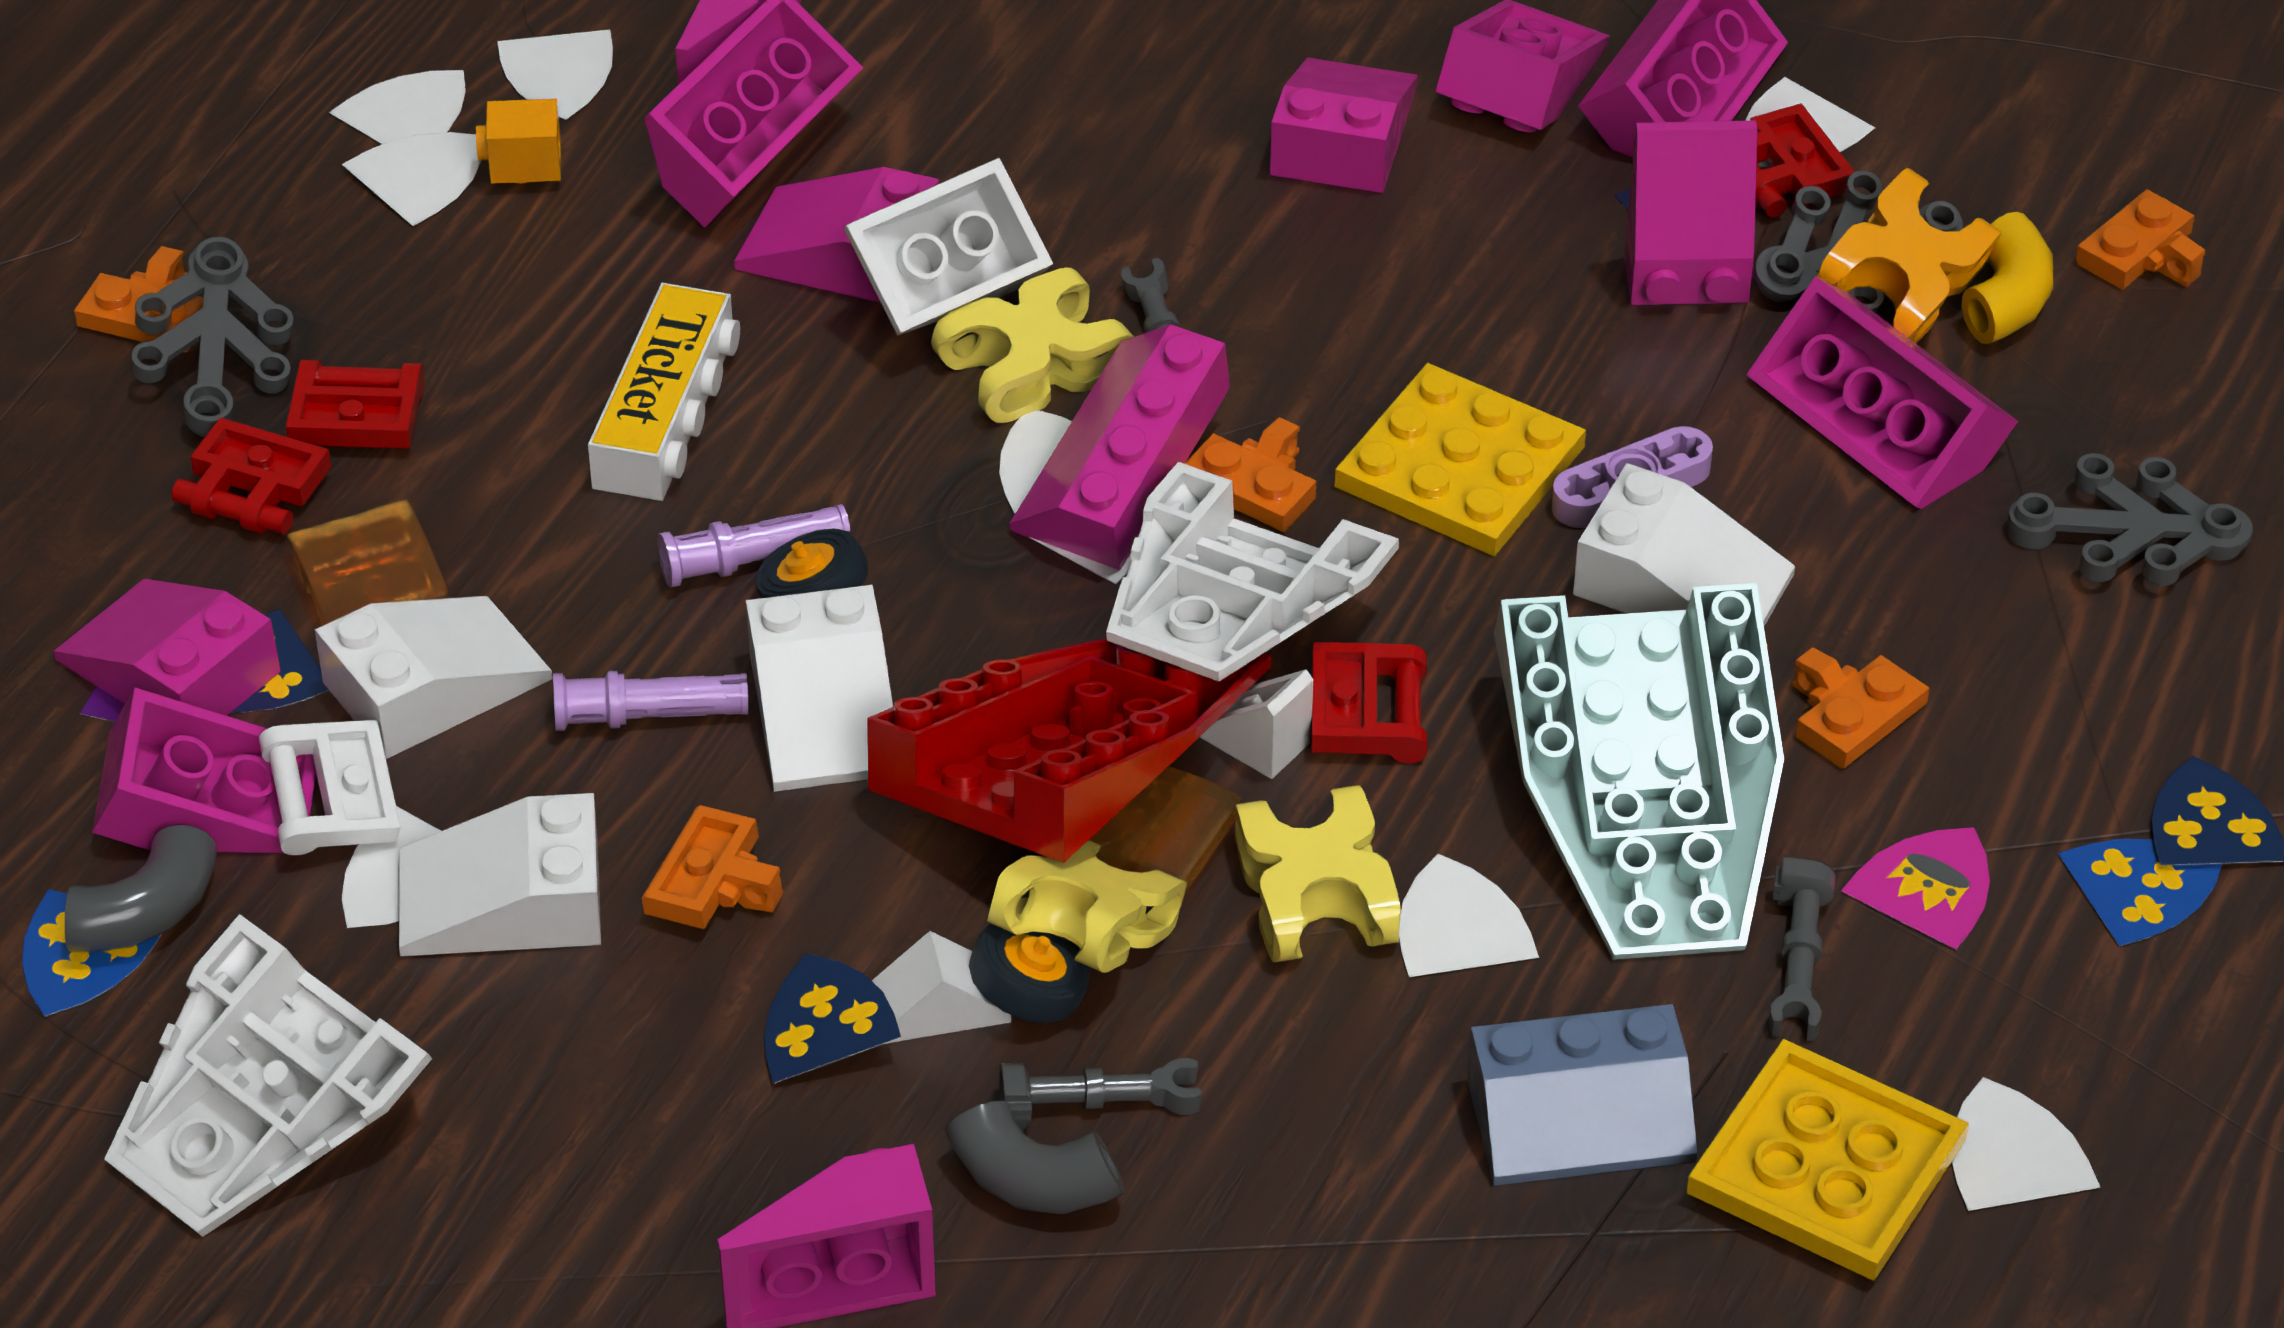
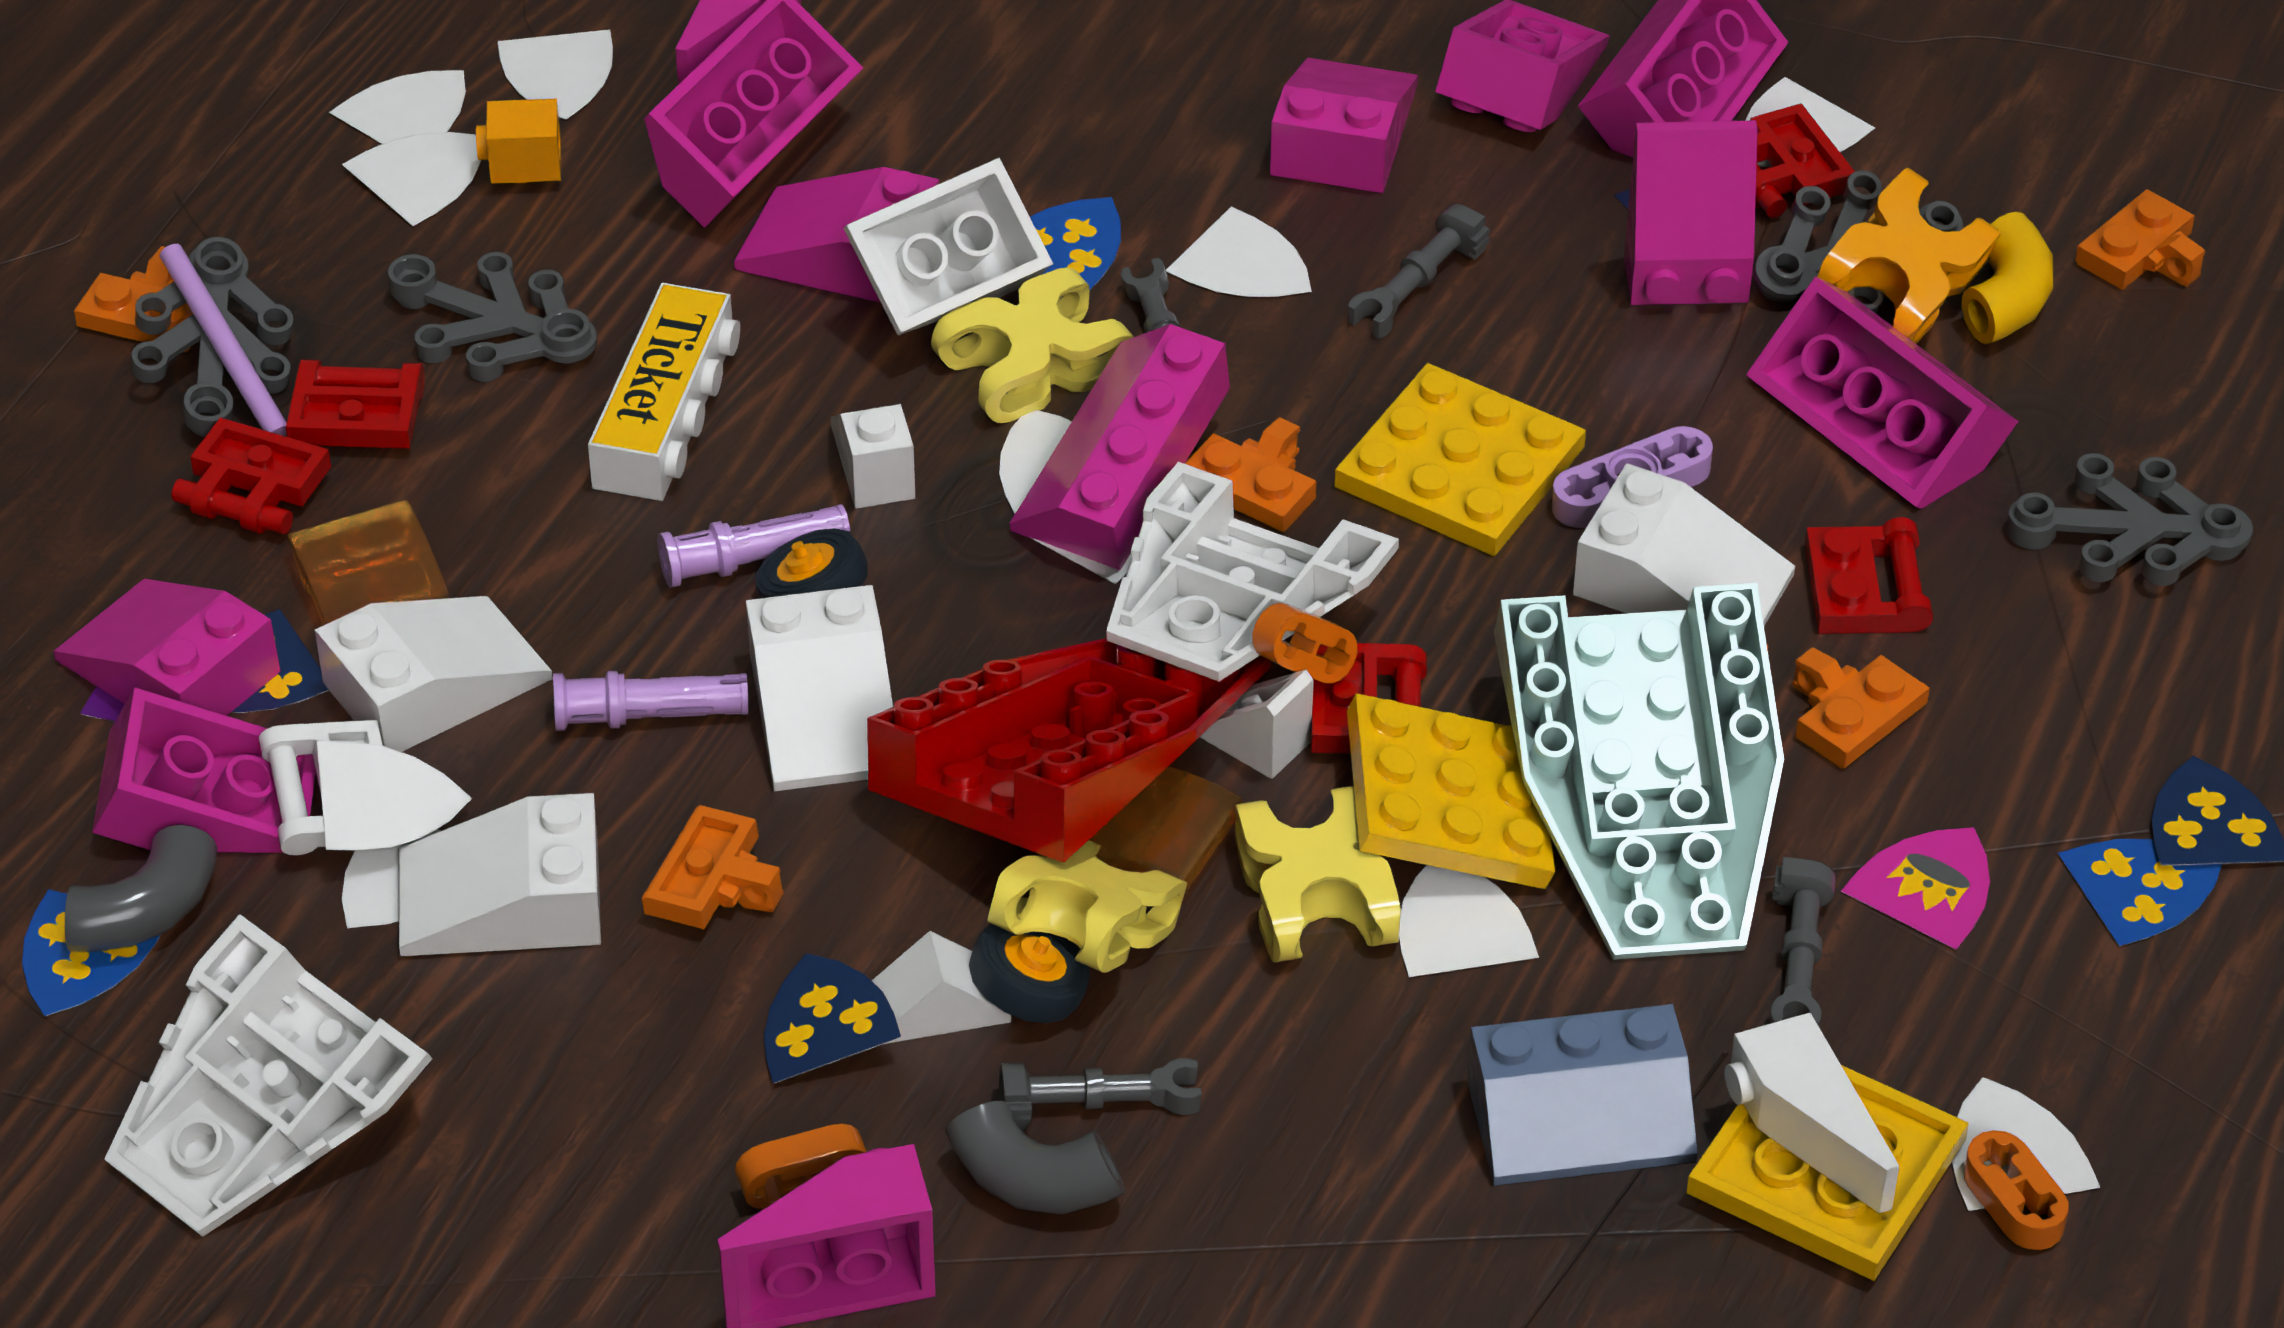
none -> lavender bar [160,244,287,437]
none -> white sticker [317,740,472,850]
none -> dark grey plant [388,252,597,382]
none -> orange beam [735,1124,867,1209]
none -> white slope [830,404,916,509]
none -> blue sticker [1030,197,1121,289]
none -> white sticker [1166,207,1312,297]
none -> orange beam [1252,603,1357,684]
none -> yellow plate [1347,693,1555,889]
none -> dark grey piece [1348,203,1490,339]
none -> white slope [1724,1013,1899,1213]
none -> red plate [1804,517,1933,634]
none -> orange beam [1964,1130,2069,1250]

